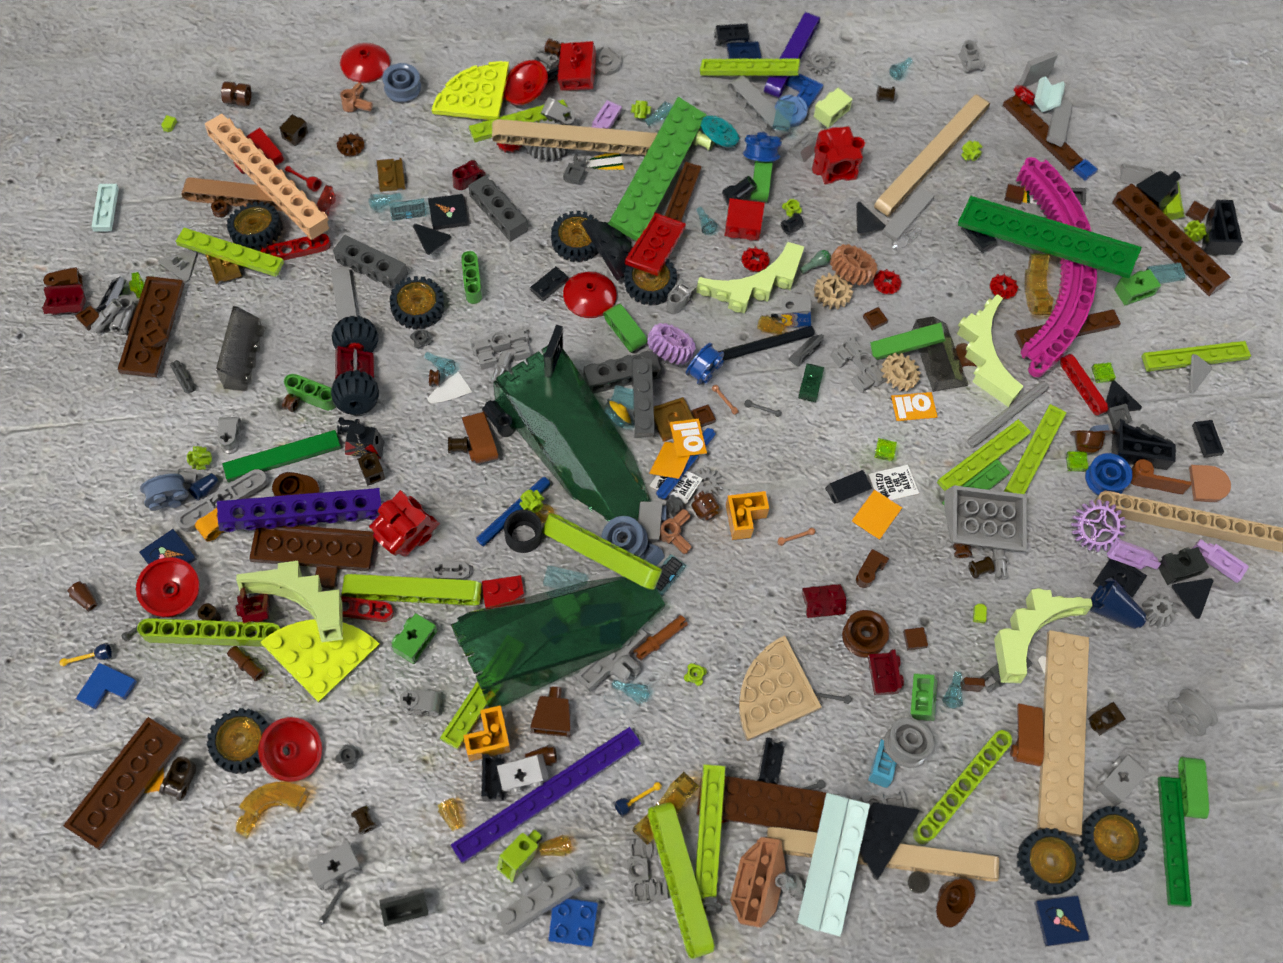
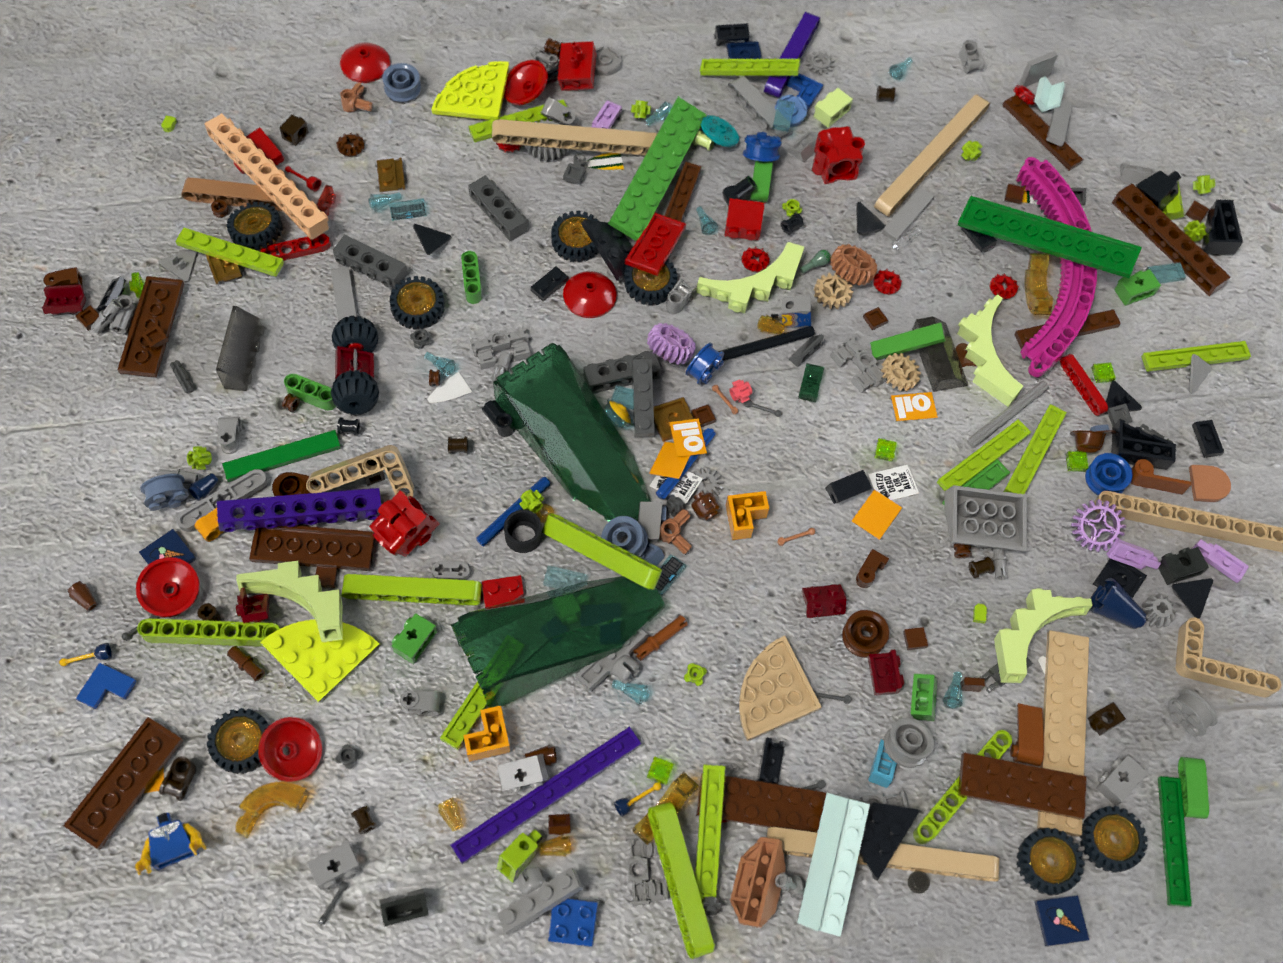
light aqua plate [92,184,119,231] -> none
reddish brown wheel [221,81,252,107] -> none
red beam [341,596,393,622] -> none
black torso [345,424,385,459] -> none
black tile [428,194,468,230] -> none
dark red piece [452,160,486,190] -> none
dark orange door [462,412,498,465] -> none
black hinge [481,754,505,802] -> none
reddish brown torso [530,686,570,737] -> none
black tile [544,324,563,378] -> none
bright green beam [603,304,647,352] -> none
reddish brown piece [936,878,975,928] -> none
blue tile [1073,159,1098,181] -> none
none -> torso [135,812,207,876]
none -> tan beam [306,445,414,497]
none -> reddish brown plate [548,814,571,835]
none -> clear neon green plate [647,756,674,785]
none -> coral gear [729,379,752,403]
none -> reddish brown plate [958,753,1086,820]
none -> tan beam [1175,617,1282,698]
none -> lime gear [1193,175,1215,194]

